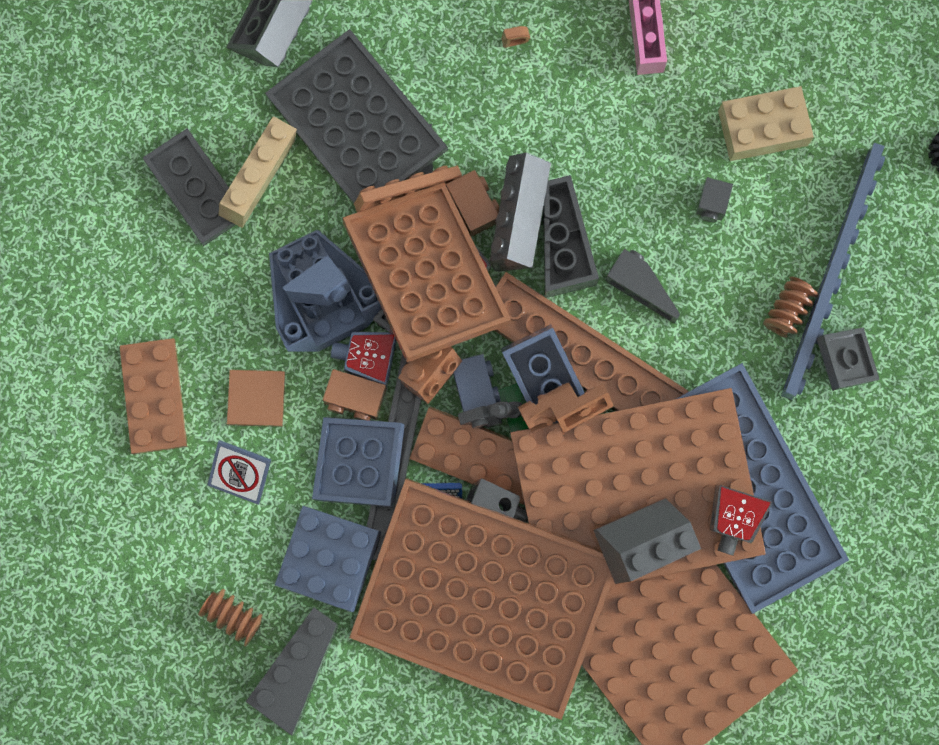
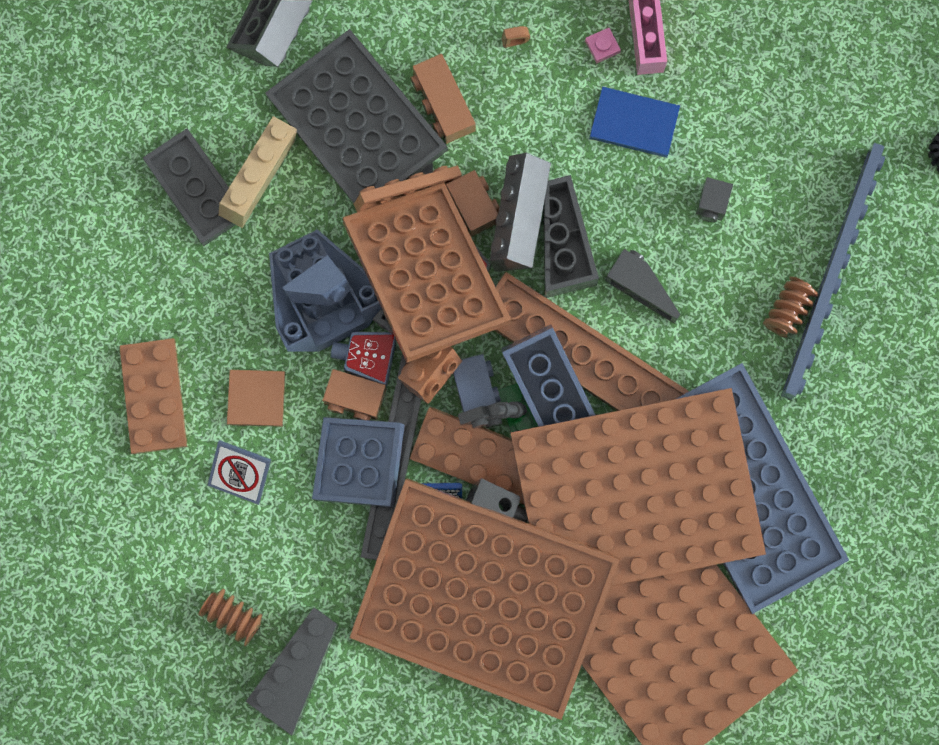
sand blue plate [275,506,381,613] -> none
nougat plate [518,383,614,433] -> none
dark grey slope [593,498,701,584] -> none
red torso [710,484,772,556] -> none
tan brick [718,86,814,161] -> none
dark grey plate [817,327,880,391] -> none
none -> nougat brick [410,53,476,144]
none -> bright pink plate [585,28,621,64]
none -> blue tile [589,86,680,158]

